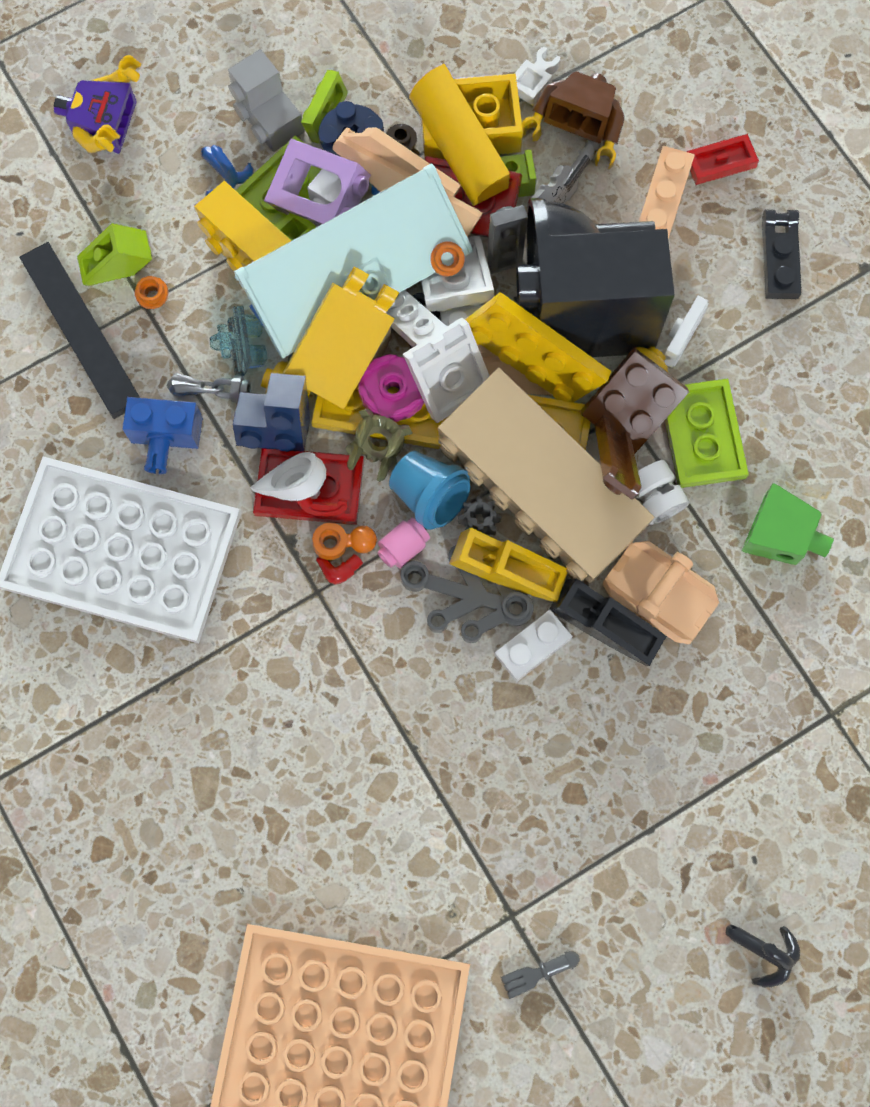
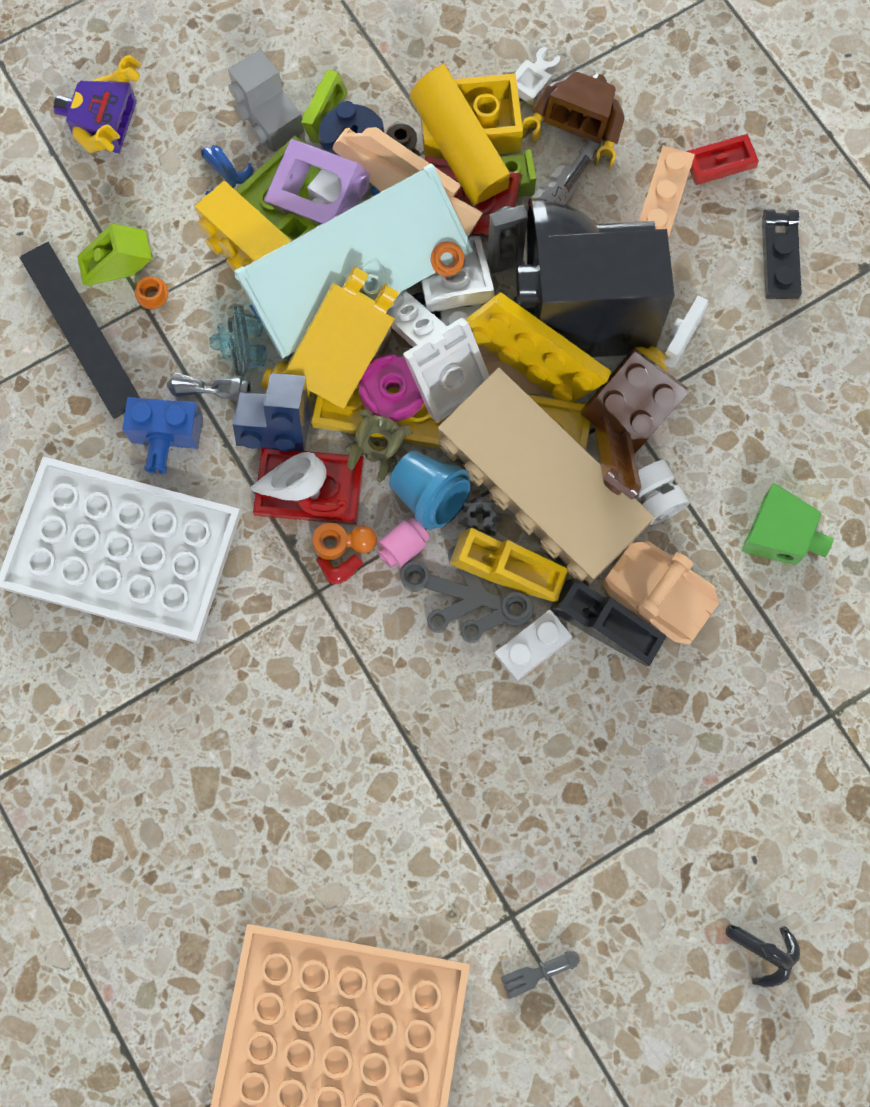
lime plate [665,379,749,488] -> none

